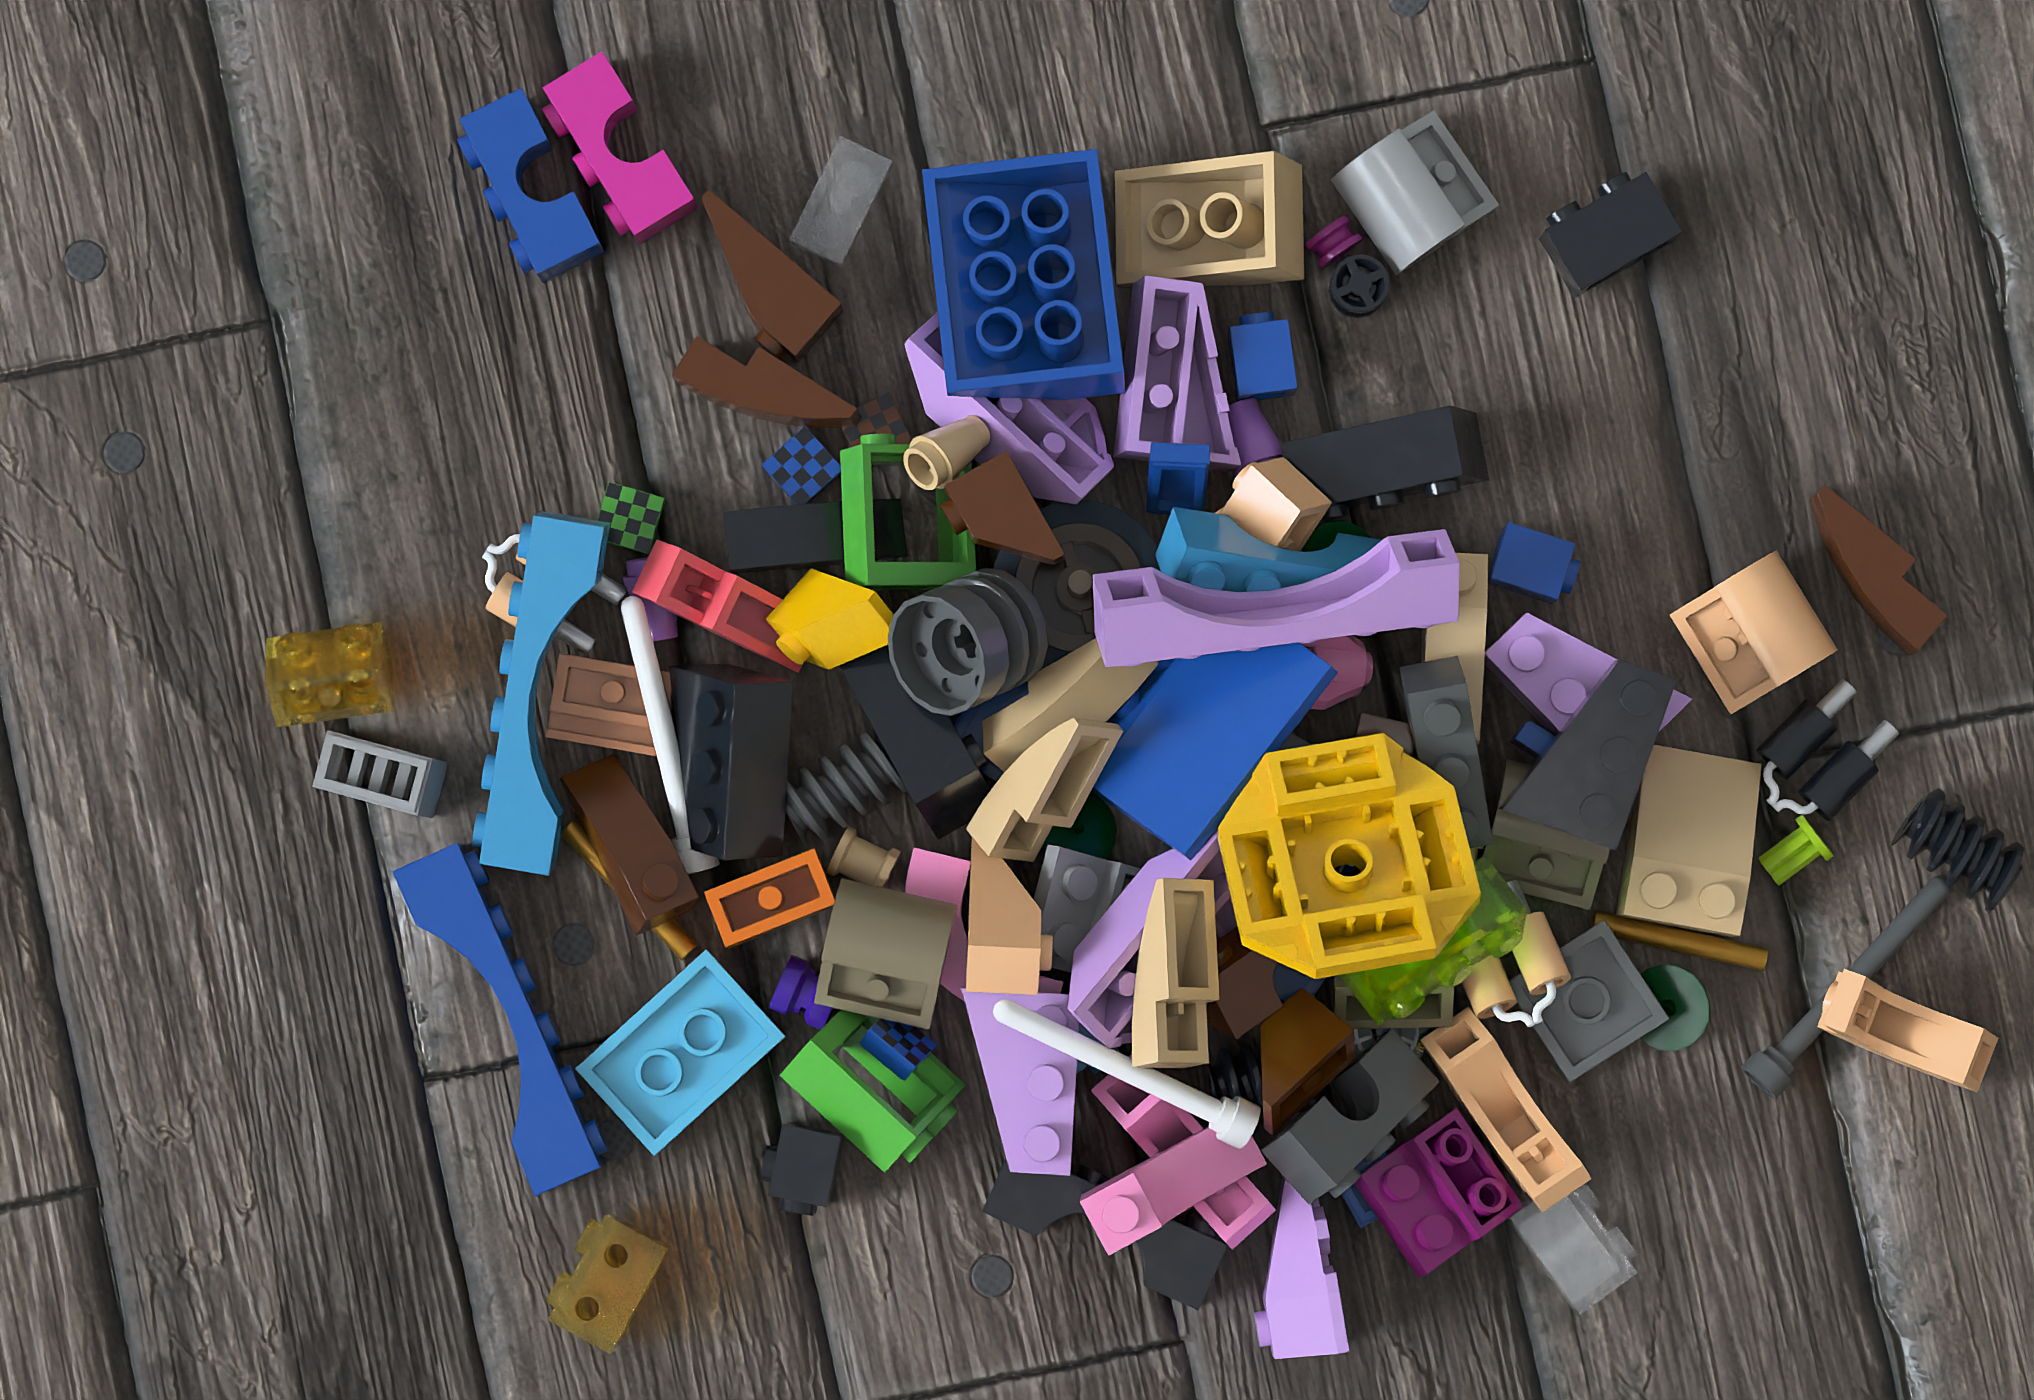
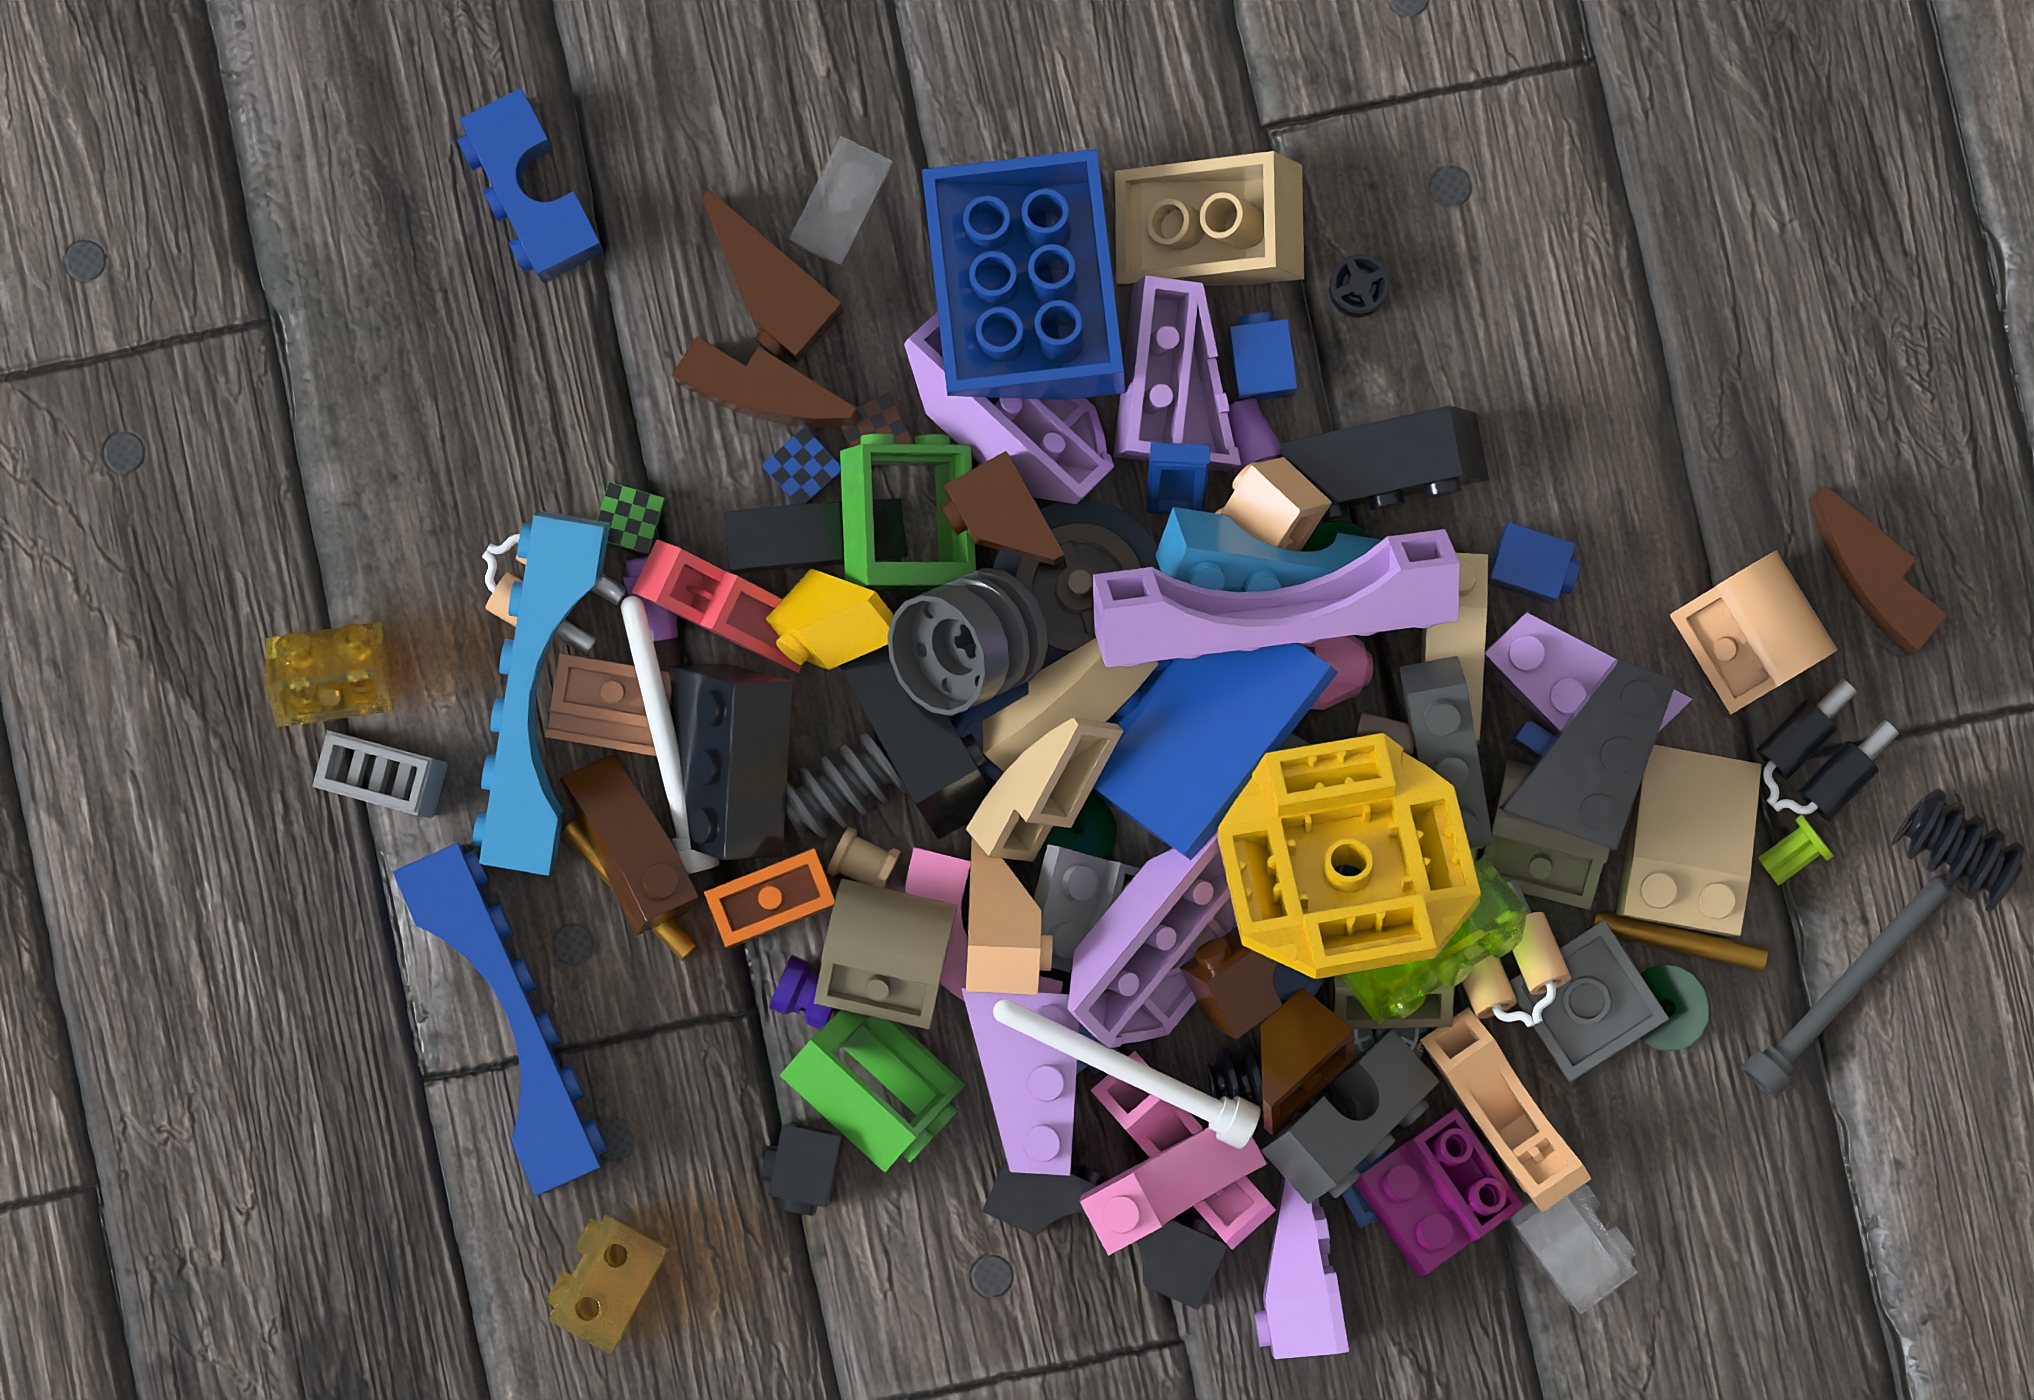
dark pink arch [541,51,698,244] -> none
medium azure plate [575,949,786,1156] -> none
blue tile [859,1018,937,1081] -> none
tan cone [903,415,990,490] -> none
tan slope [1132,878,1220,1068] -> none
magenta bush [1304,215,1364,269] -> none
light grey brick [1331,110,1500,275] -> none
black brick [1539,172,1682,299] -> none
light nougat arch [1817,969,1998,1093] -> none

